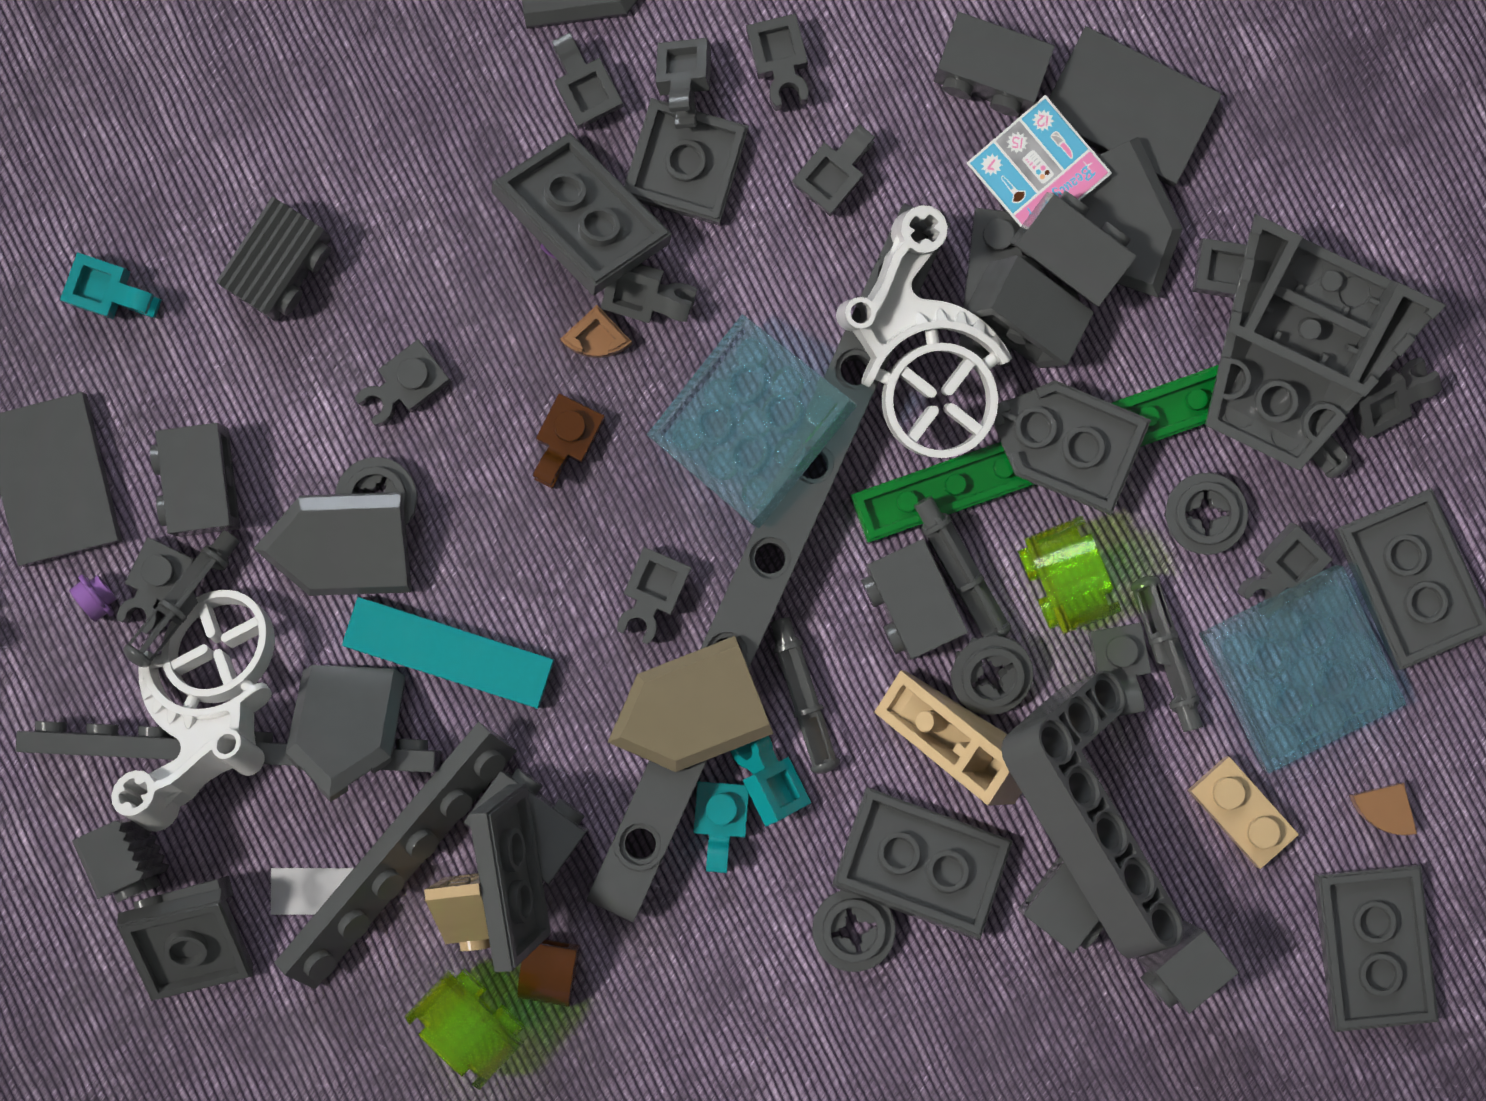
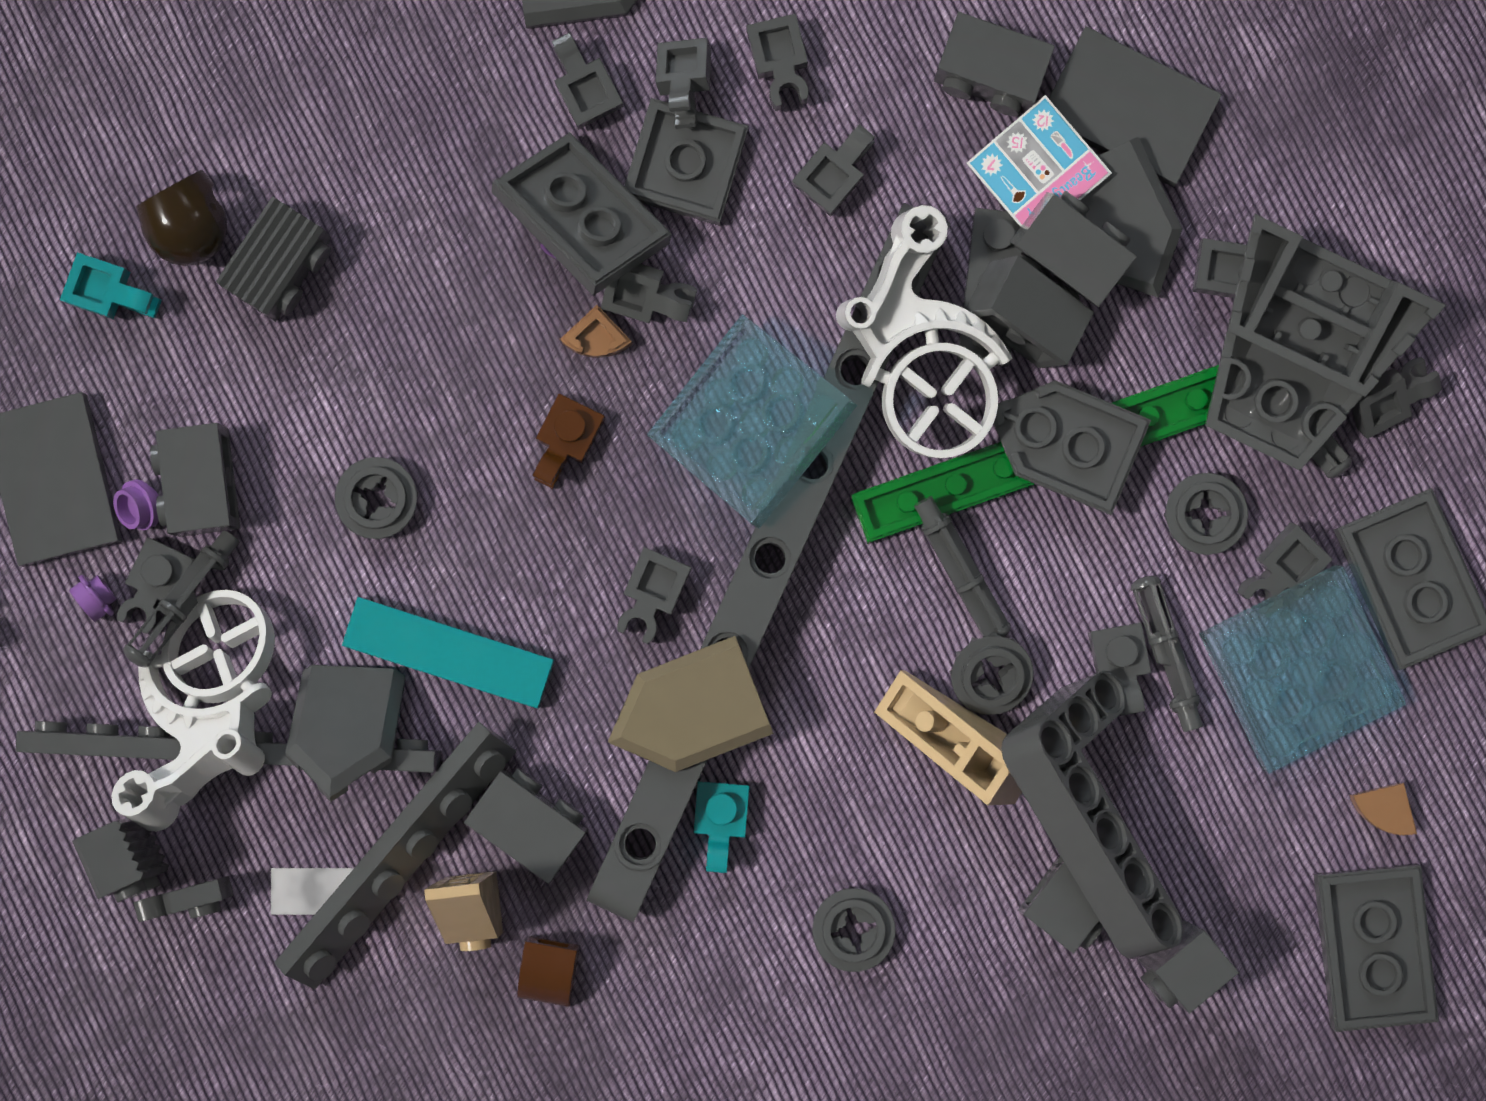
dark grey tile [117,888,253,1001] -> none
dark grey tile [253,492,412,596] -> none
dark grey plate [355,339,452,427] -> none
clear neon green brick [404,968,525,1090] -> none
dark grey tile [469,783,551,972] -> none
teal plate [731,736,811,827] -> none
dark grey piece [770,617,840,774] -> none
dark grey tile [831,787,1013,941] -> none
dark grey brick [861,538,968,660] -> none
clear neon green brick [1018,515,1122,635] -> none
tan plate [1188,756,1299,869] -> none
none -> medium lavender plate [113,479,159,530]
none -> dark brown helmet [136,170,227,266]

